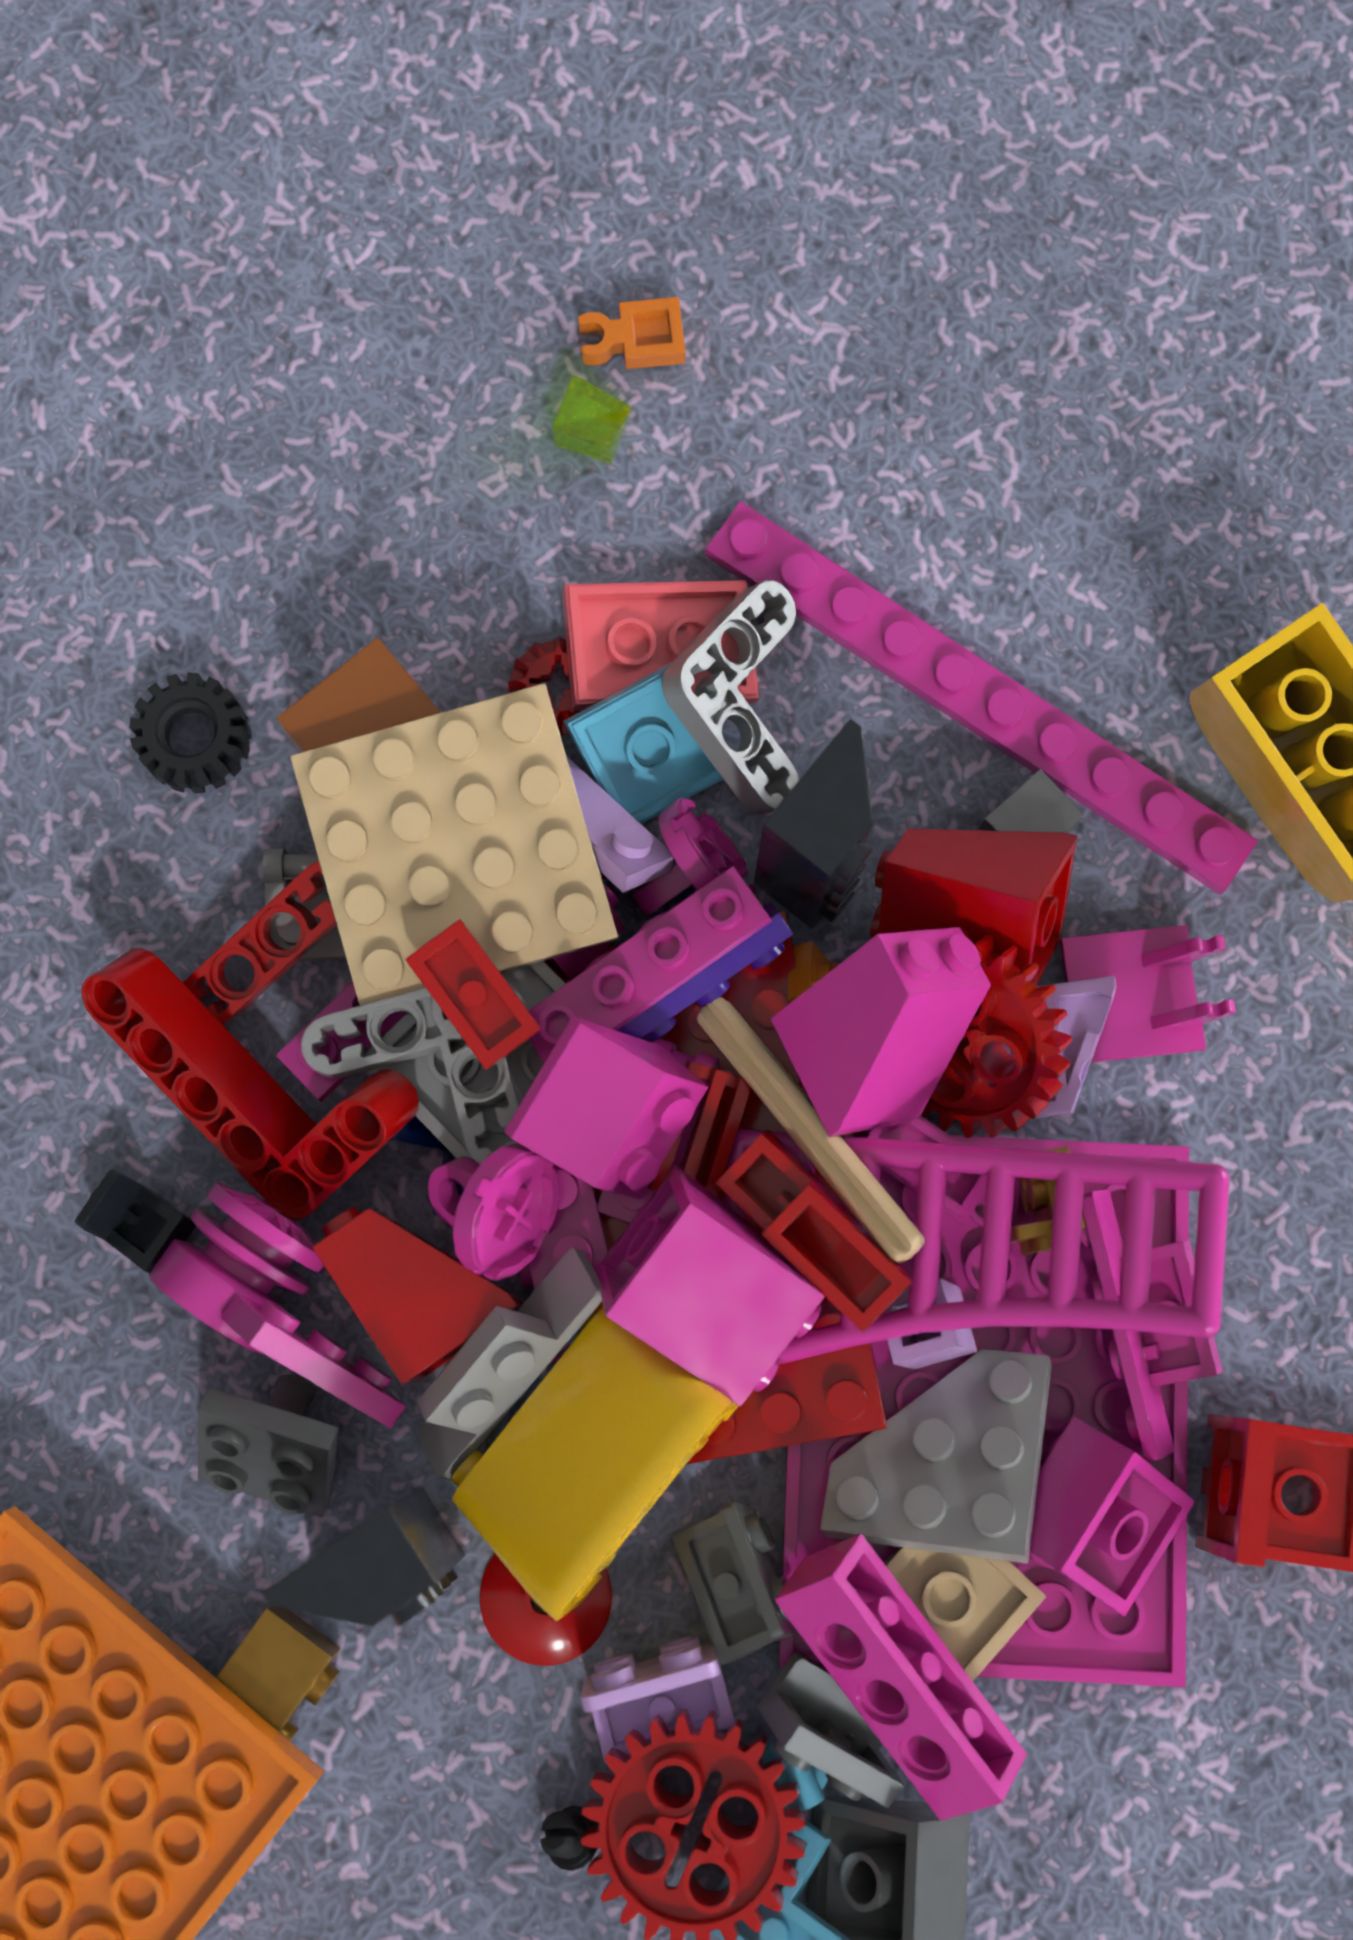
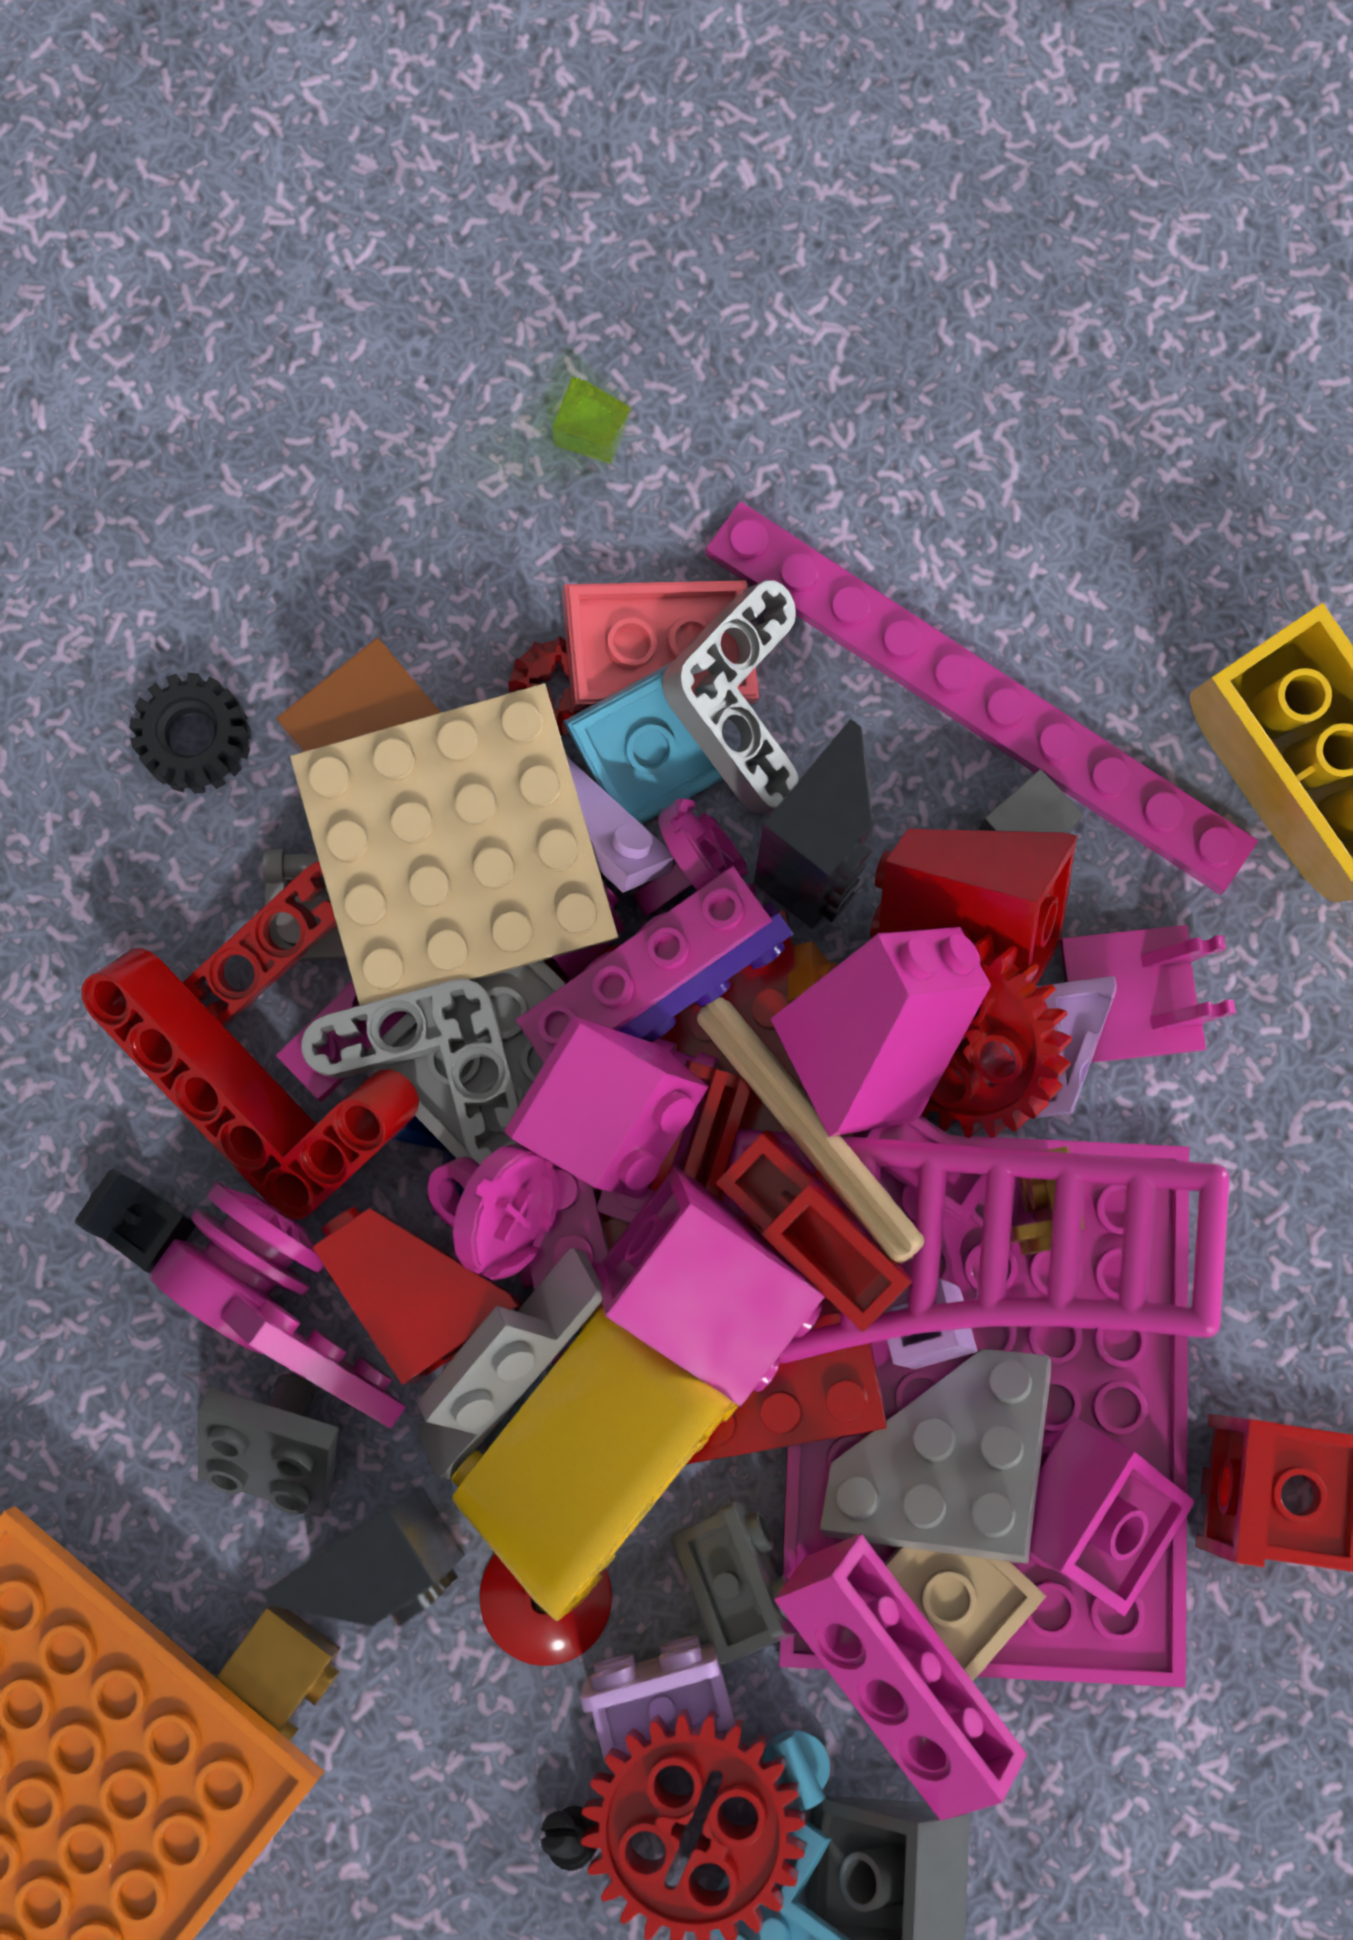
red plate [405,919,542,1070] -> none
orange plate [578,297,686,370] -> none
dark grey bracket [757,1653,904,1808] -> none
dark pink bracket [1080,1190,1223,1462] -> none

